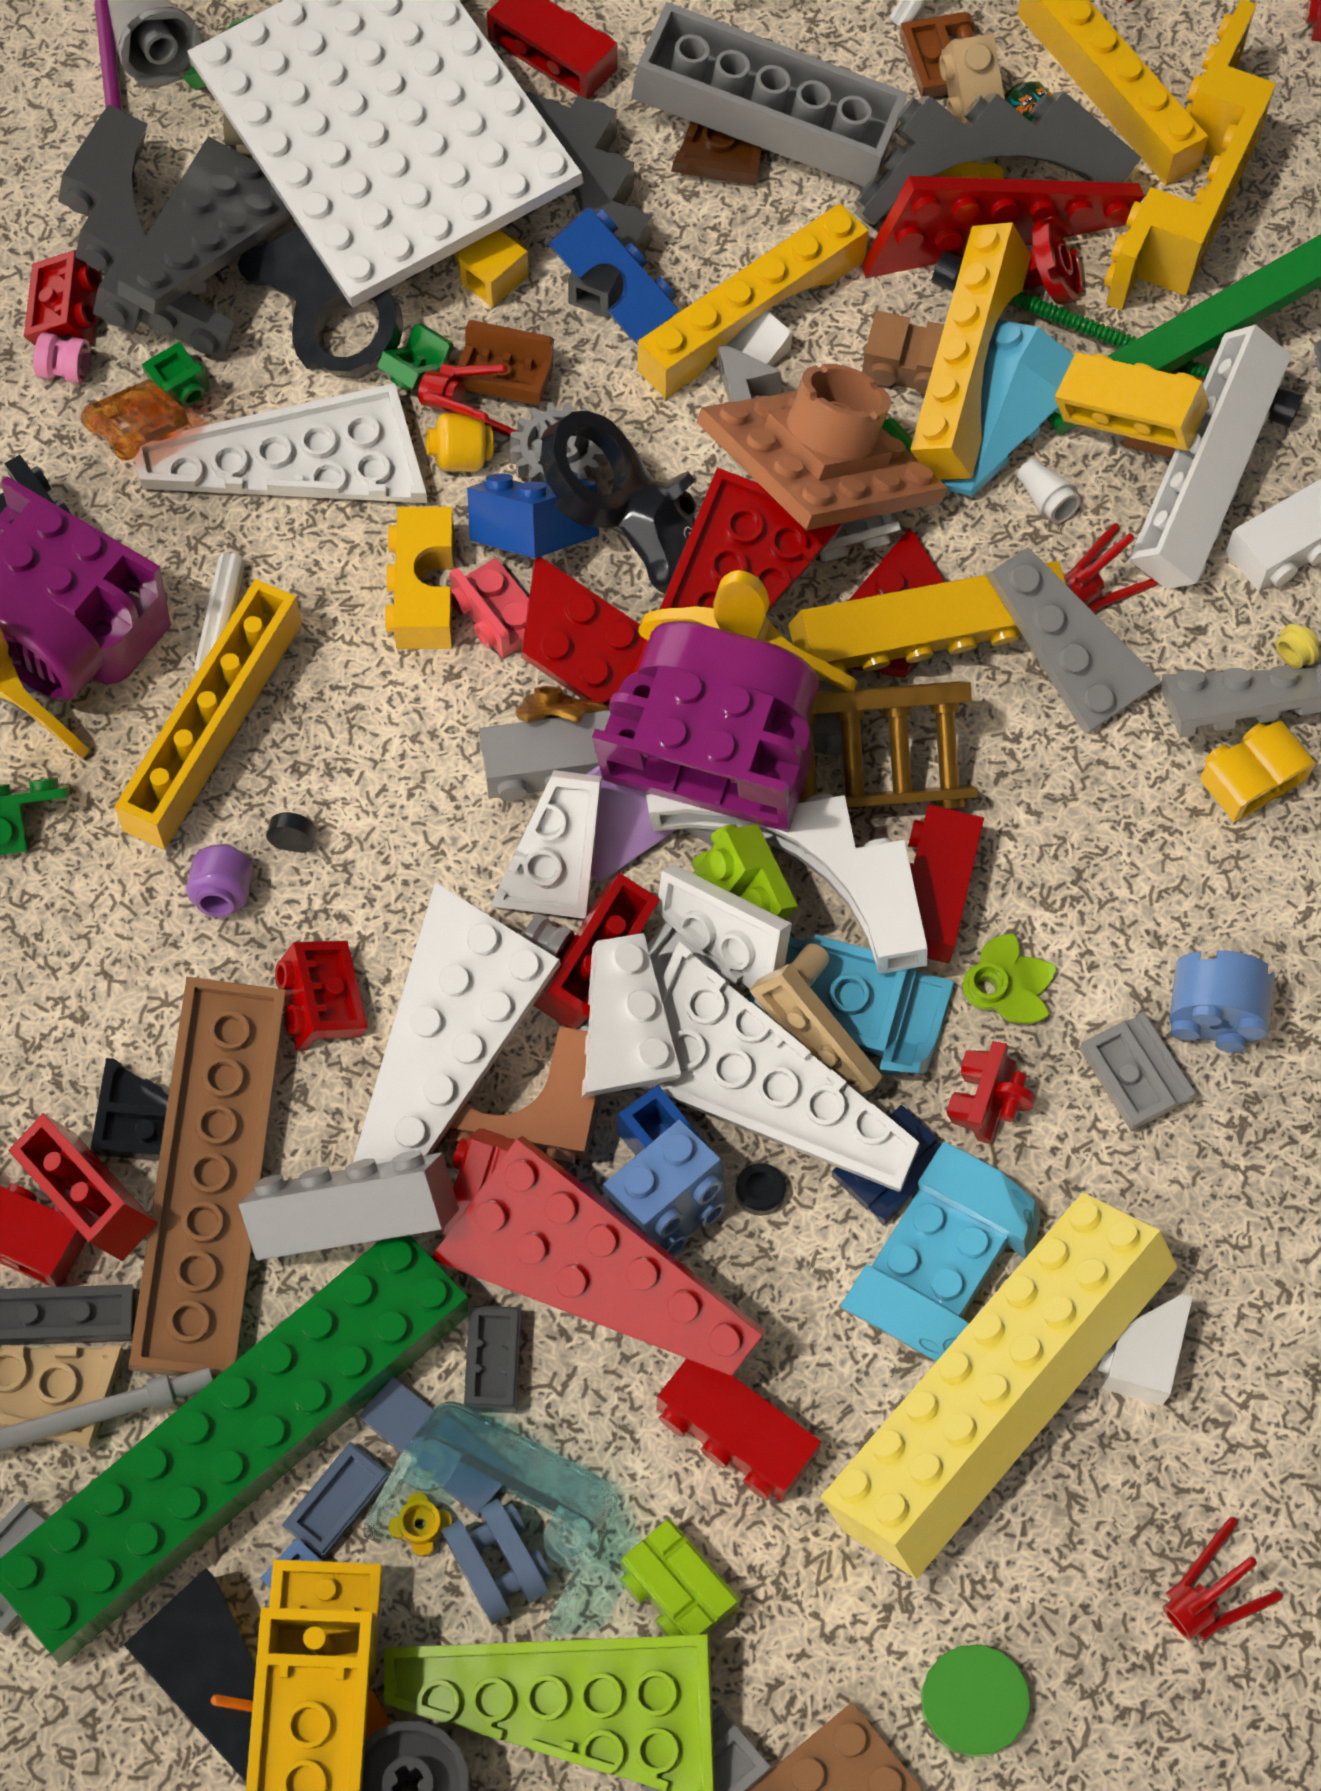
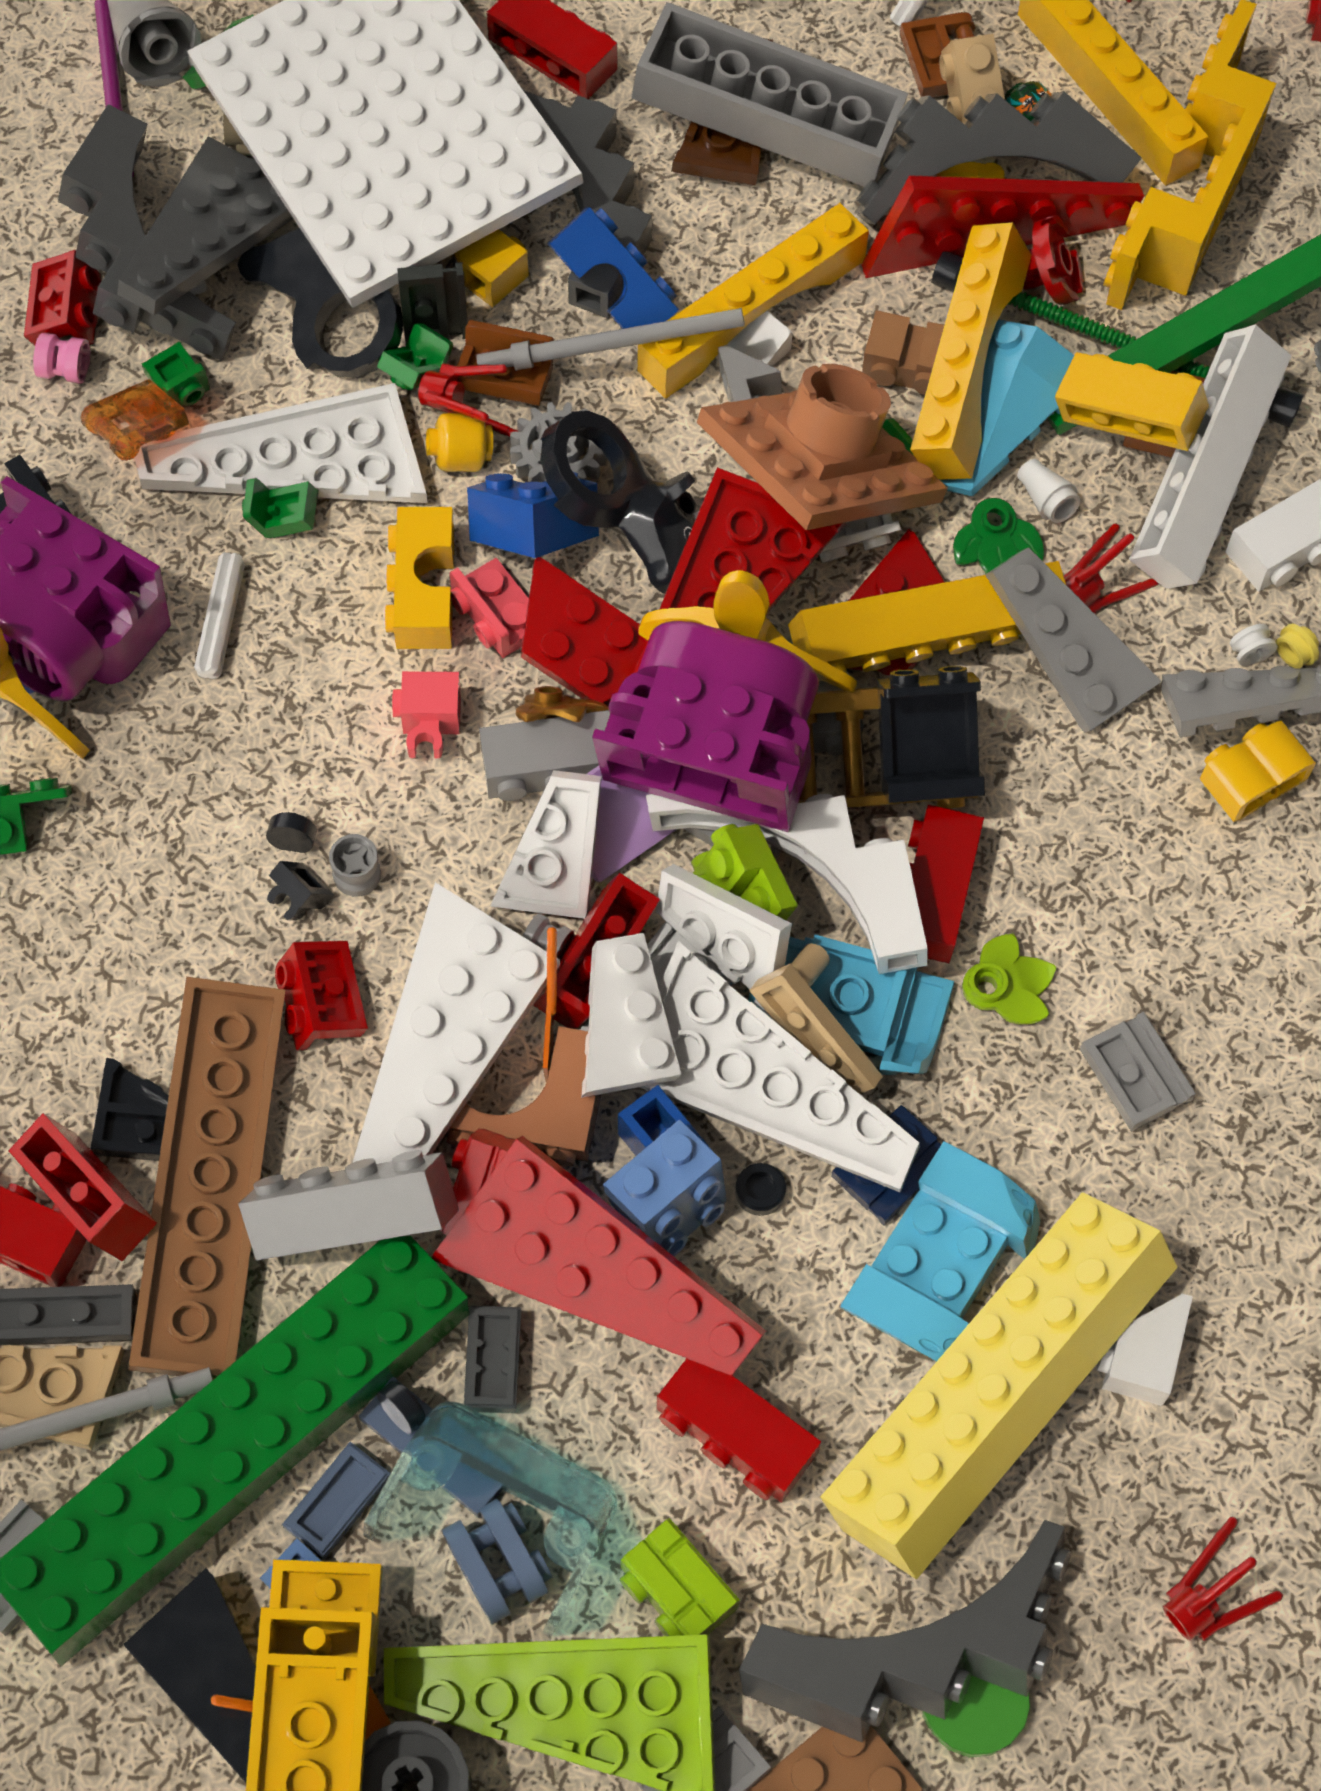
yellow brick [114,579,302,850] -> none
medium lavender head [186,844,254,917] -> none
yellow plate [388,1492,452,1557] -> none
red hips [947,1041,1036,1144] -> none
medium blue brick [1169,950,1275,1053] -> none
none -> green bracket [242,478,318,538]
none -> black tile [267,861,334,921]
none -> light grey wheel [329,834,381,897]
none -> black tile [377,1381,426,1434]
none -> coral brick [392,671,461,758]
none -> pearl dark grey plate [397,262,468,344]
none -> light grey bar [477,308,745,370]
none -> orange piece [543,927,557,1082]
none -> dark grey arch [739,1520,1071,1743]
none -> black panel [877,666,985,803]
none -> green plate [953,498,1044,574]
none -> white bush [1229,624,1278,666]

